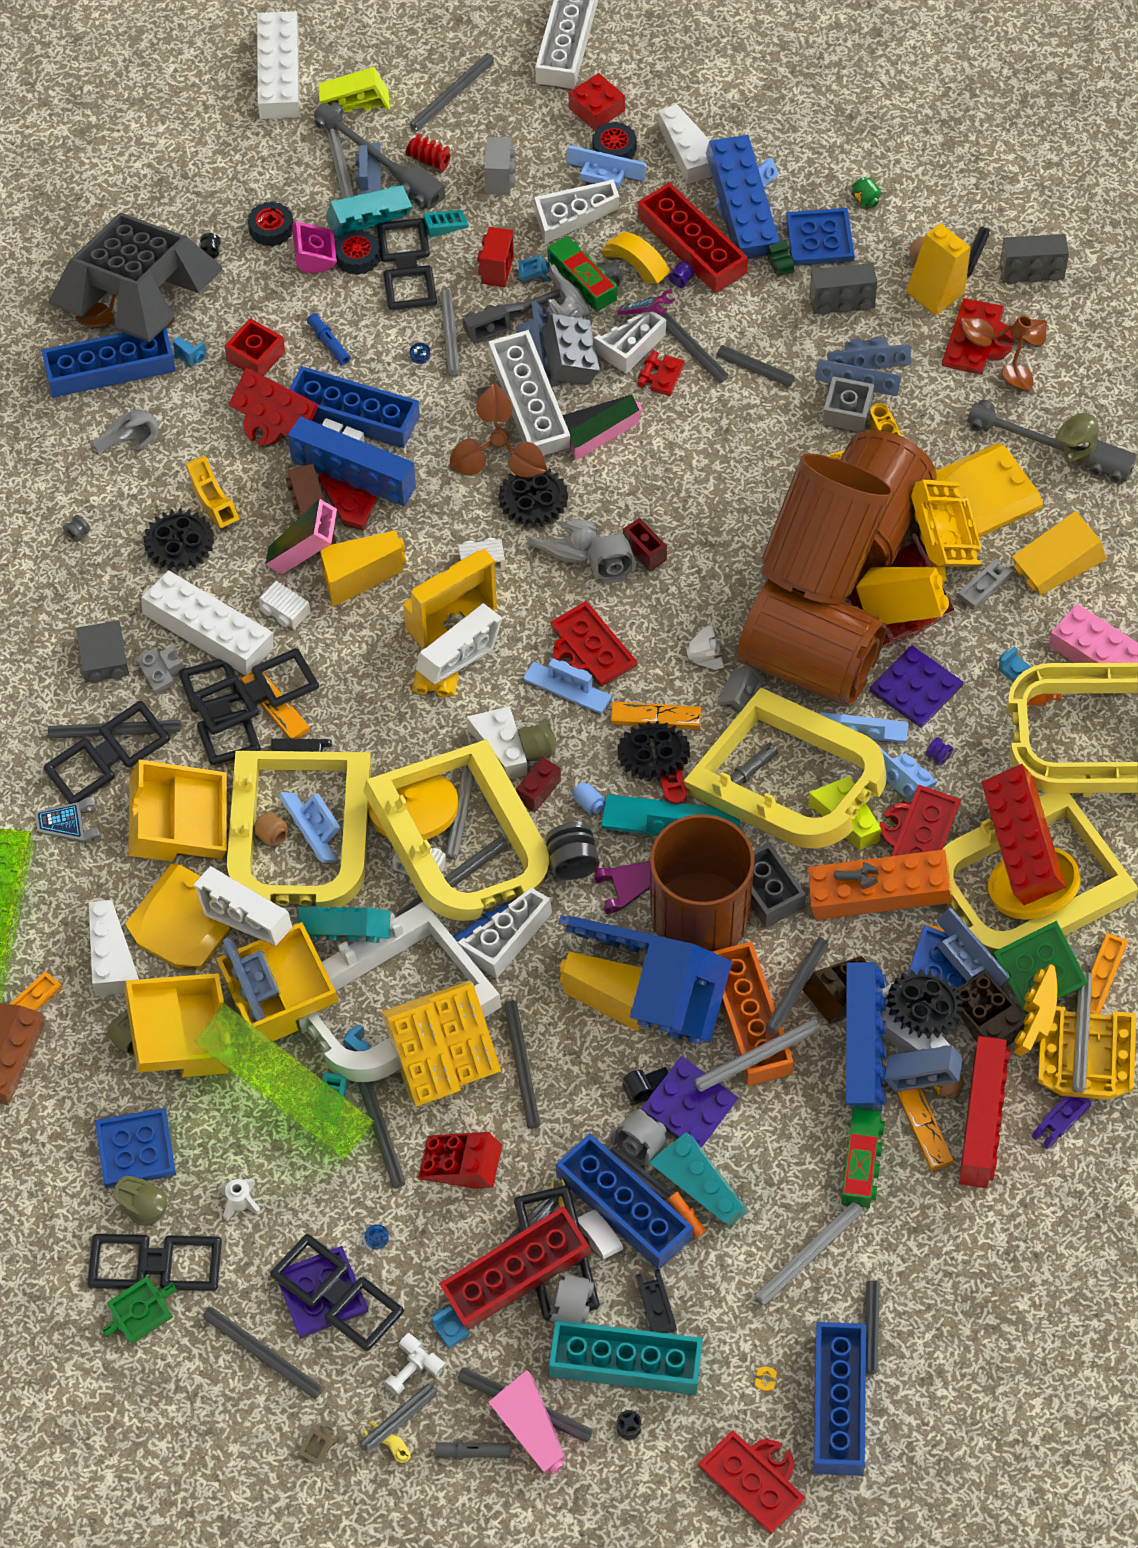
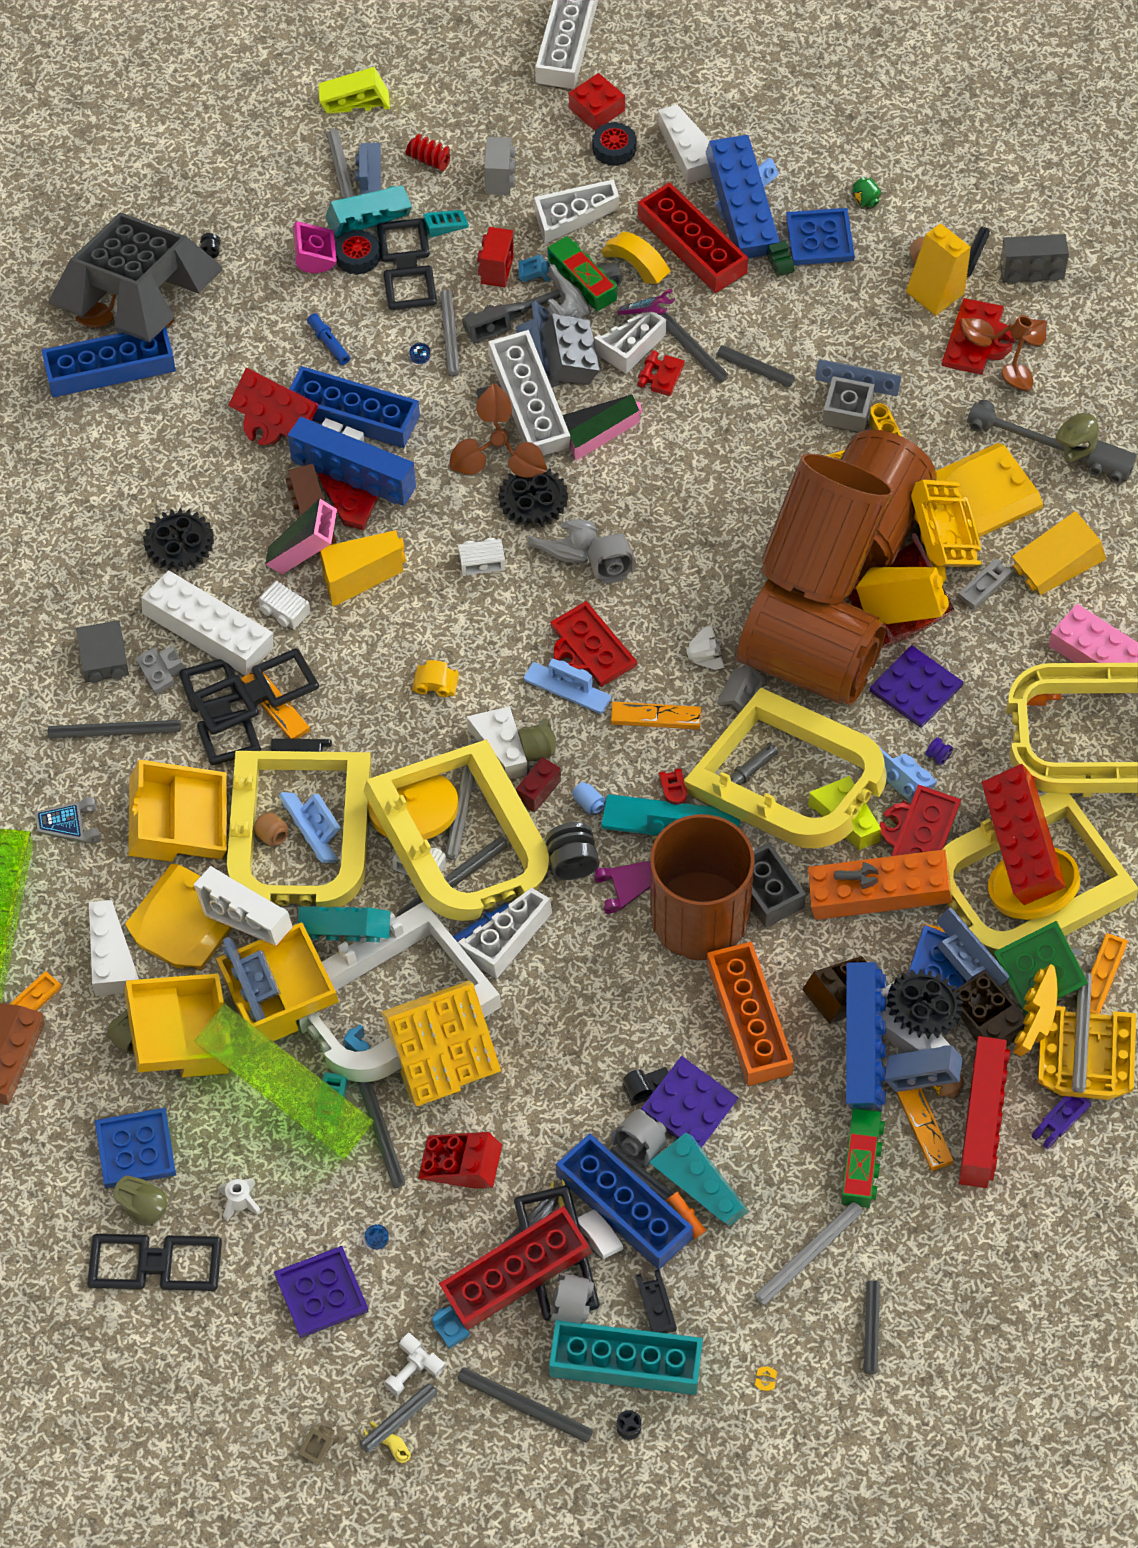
black bar [43,701,170,804] -> none
dark grey wheel [63,515,91,542] -> none
light grey hair [90,409,158,456] -> none
green plate [101,1276,177,1344] -> none
dark azure bracket [173,336,207,367] -> none
yellow arch [185,455,240,528] -> none
dark grey axle [203,1306,323,1399] -> none
red brick [224,318,285,376] -> none
black wheel [248,201,294,246] -> none
white brick [257,11,300,119] -> none
black bar [270,1234,404,1351] -> none
dark grey bar [314,102,445,208] -> none
yellow piece [403,548,497,649] -> none
dark grey axle [410,53,494,131] -> none
white wedge [416,603,503,684] -> none
dark grey pin [435,1440,510,1460] -> none
bright pink slope [489,1370,566,1475] -> none
dark grey axle [505,1000,540,1129] -> none
blue bracket [558,915,732,1045] -> none
yellow slope [560,951,643,1031] -> none
light blue bracket [567,145,646,189] -> none
black gear [617,721,690,781] -> none
dark red brick [623,518,667,571] -> none
dark purple wheel [668,262,694,288] -> none
light grey axle [695,1018,821,1091] -> none
red plate [698,1430,806,1535] -> none
dark grey axle [765,937,829,1034] -> none
dark grey brick [809,263,877,315] -> none
blue brick [813,1322,866,1476] -> none
light blue bracket [819,712,908,743] -> none
sand blue bracket [827,337,911,369] -> none
dark azure bracket [998,647,1031,682] -> none

